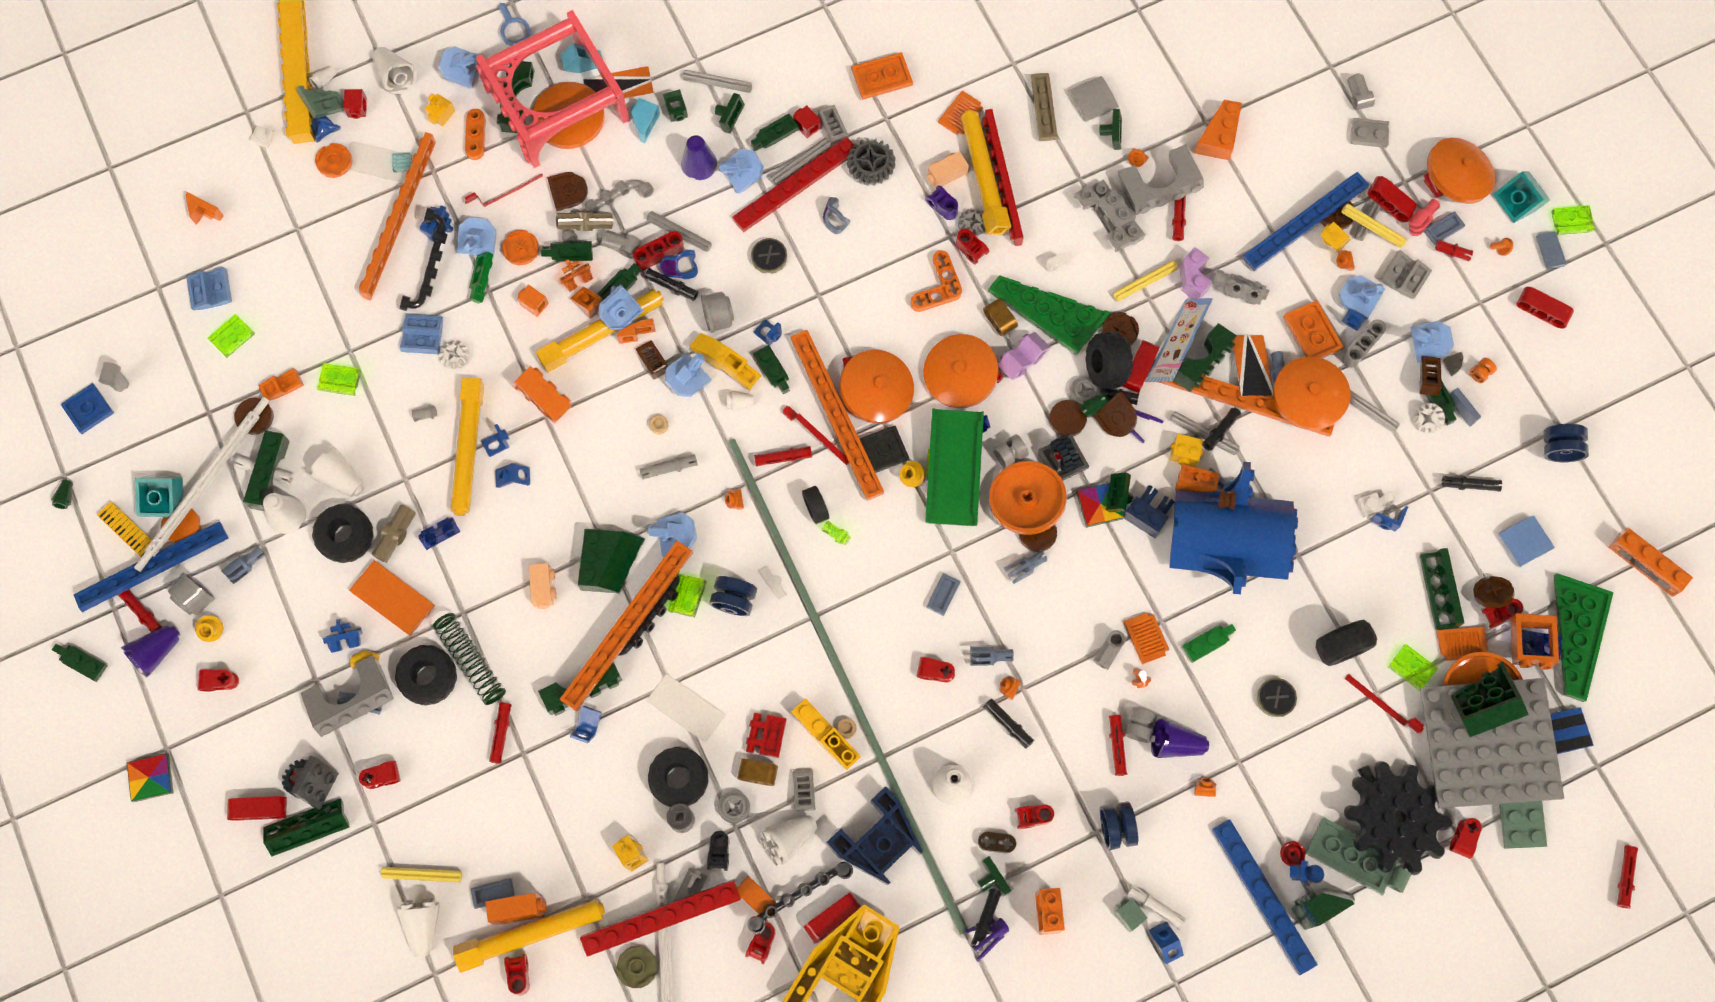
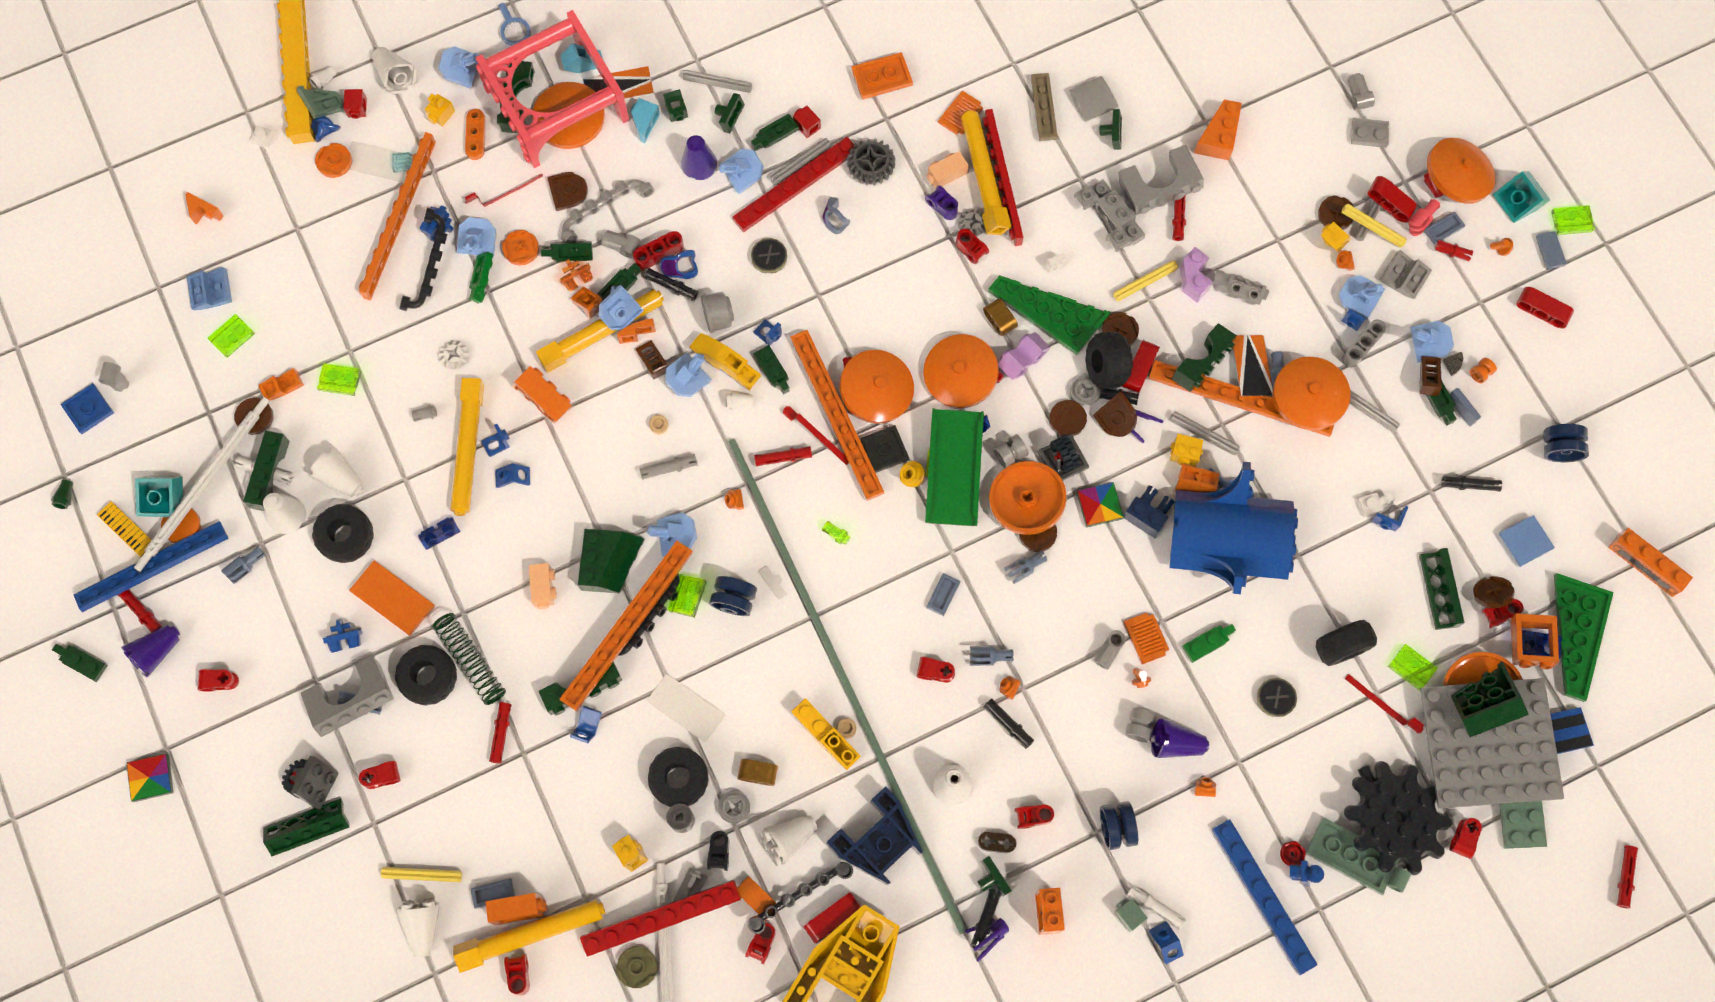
light grey wheel [168,572,215,615] -> none
yellow piece [195,615,224,642] -> none
red beam [227,796,287,821] -> none
yellow arm [349,650,380,669] -> none
dark tan piece [371,505,416,563] -> none
medium blue slope [400,314,443,354] -> none
orange brick [517,284,549,317] -> none
dark tan piece [556,211,613,231] -> none
light grey axle [646,211,712,252] -> none
red plate [745,713,787,758] -> none
light grey slope [793,770,816,812] -> none
black tyre [802,486,830,524] -> none
light grey slope [818,105,848,142] -> none
orange beam [910,250,962,312] -> none
dark green cone [1080,392,1110,418] -> none
dark green tile [1106,472,1134,513] -> none
red pin [1109,715,1128,776] -> none
orange plate [1128,148,1149,167] -> none
sticker [1145,298,1213,382] -> none
black pin [1202,407,1241,451] -> none
reddish brown wheel [1218,490,1236,510] -> none
blue plate [1242,171,1369,271] -> none
orange plate [1283,300,1344,358] -> none
dark green wedge [1291,888,1355,930] -> none
white gear [1413,403,1445,433] -> none
orange window [1436,626,1488,661] -> none

